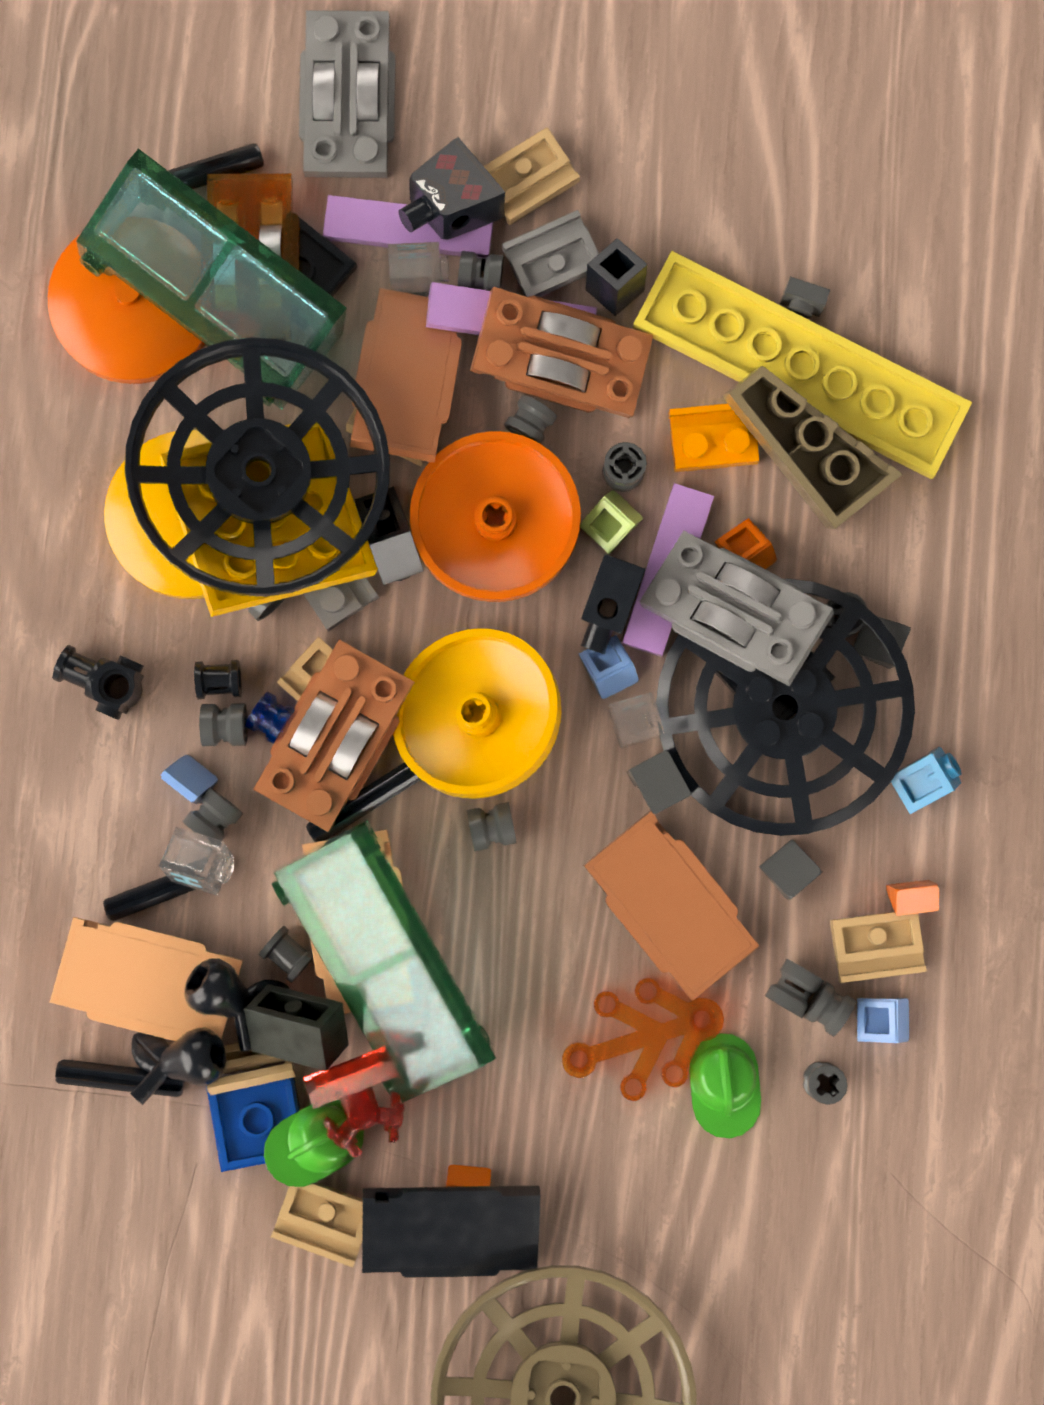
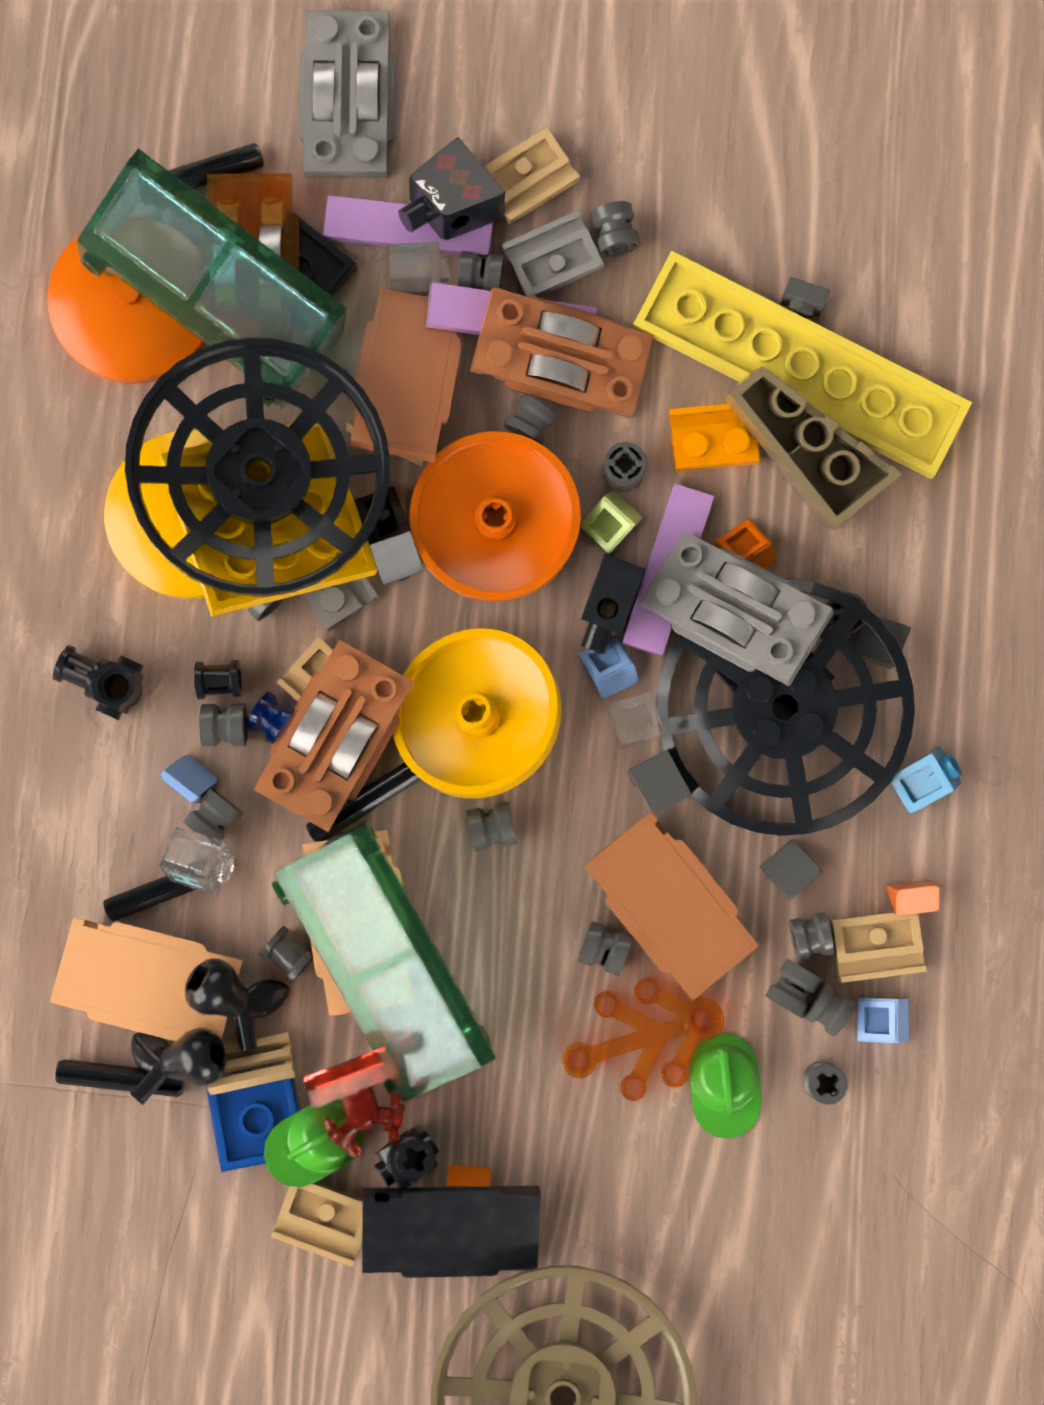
pearl dark grey brick [244,984,349,1071] -> none
black brick [586,238,648,316] -> none
none -> black connector [374,1128,439,1188]
none -> dark grey wheel [578,921,633,976]
none -> dark grey wheel [591,201,640,257]
none -> dark grey wheel [789,912,834,961]

